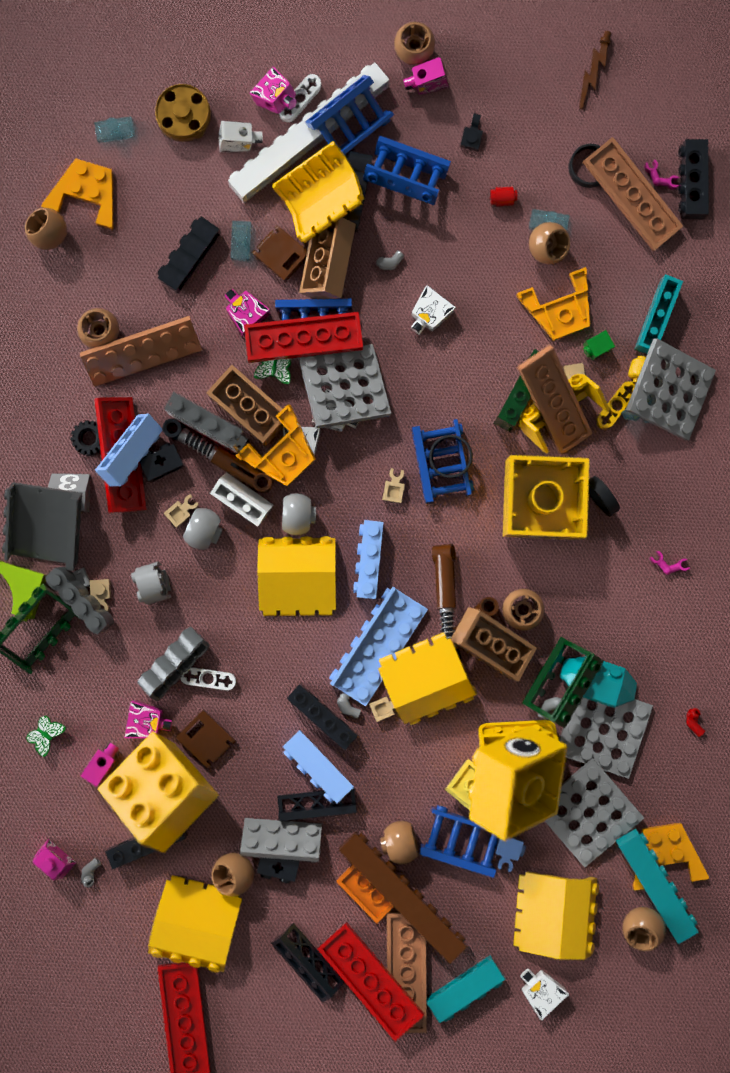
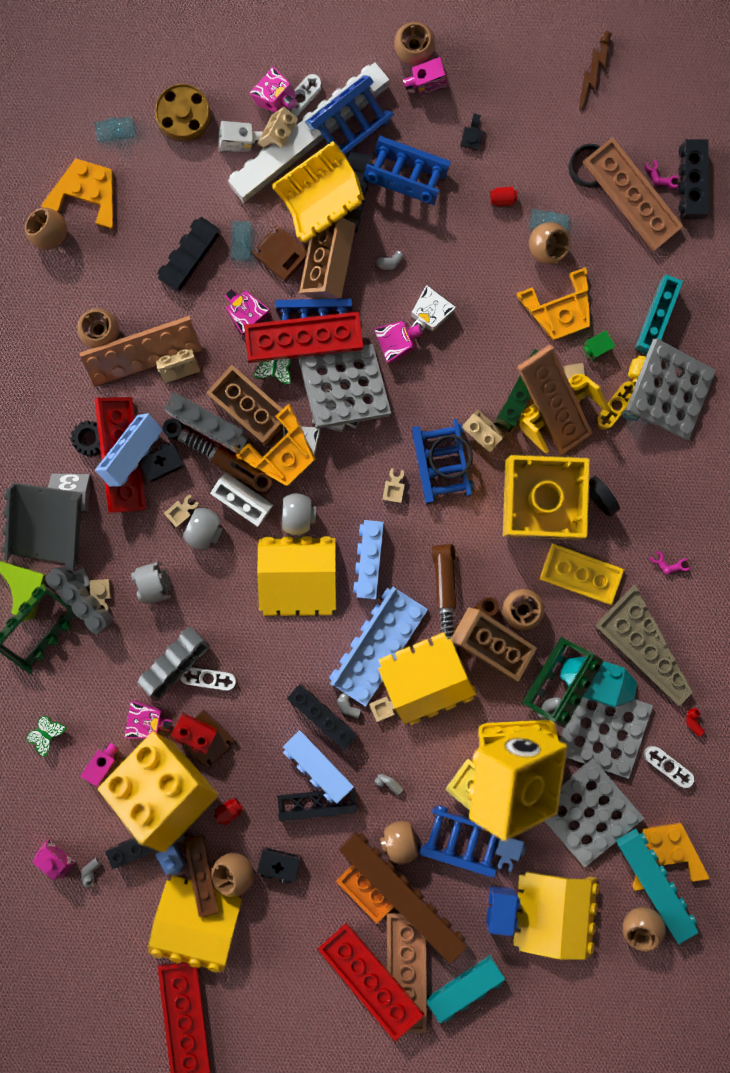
light grey plate [240,818,322,862] -> none
black fence [271,923,344,1002] -> none
white torso [520,968,569,1020] -> none
none -> medium blue brick [155,843,186,875]
none -> tan bracket [156,349,200,384]
none -> red brick [171,712,217,754]
none -> reddish brown plate [184,835,220,918]
none -> red brick [214,798,244,826]
none -> tan bracket [258,107,298,148]
none -> dark pink torso [374,321,423,364]
none -> light grey arm [374,774,403,795]
none -> tan bracket [462,410,506,452]
none -> blue piece [486,885,520,936]
none -> yellow tile [539,543,625,605]
none -> dark tan wing [594,584,693,706]
none -> white beam [644,746,694,788]

